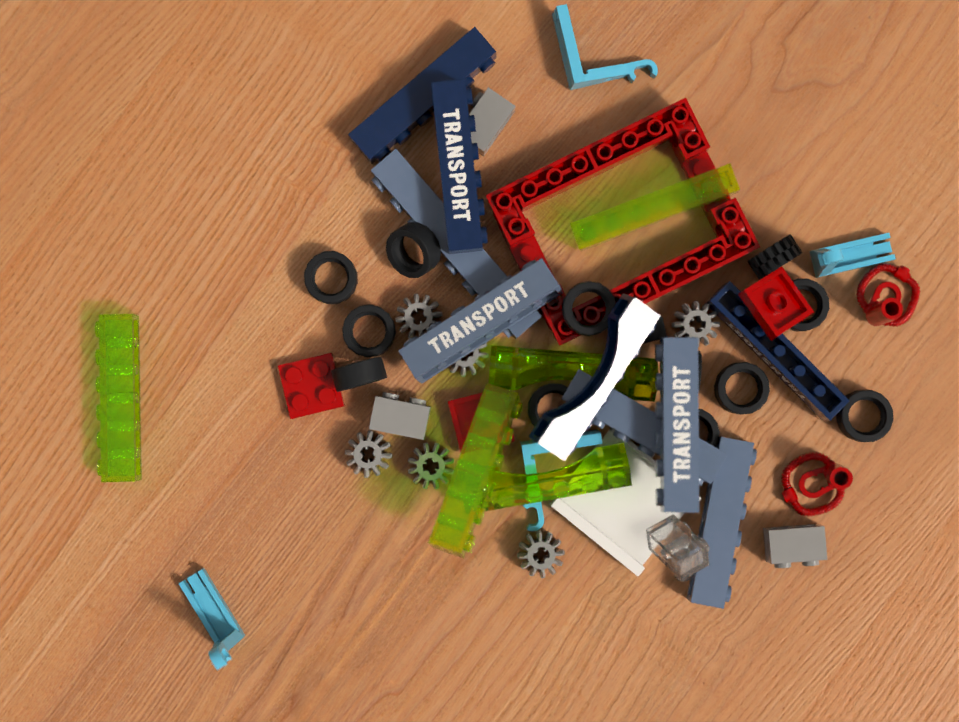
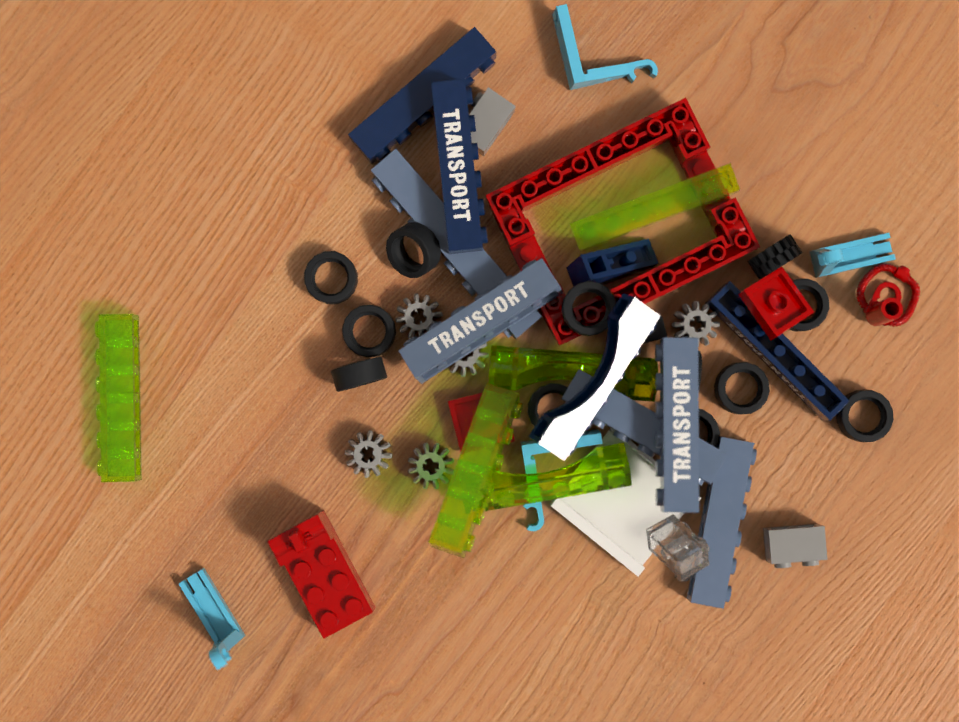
red plate [278,353,345,419] -> none
light grey brick [369,392,431,440] -> none
light grey gear [517,530,565,578] -> none
red piece [781,452,853,517] -> none
none -> red hinge [267,510,376,639]
none -> dark blue slope [566,239,659,286]

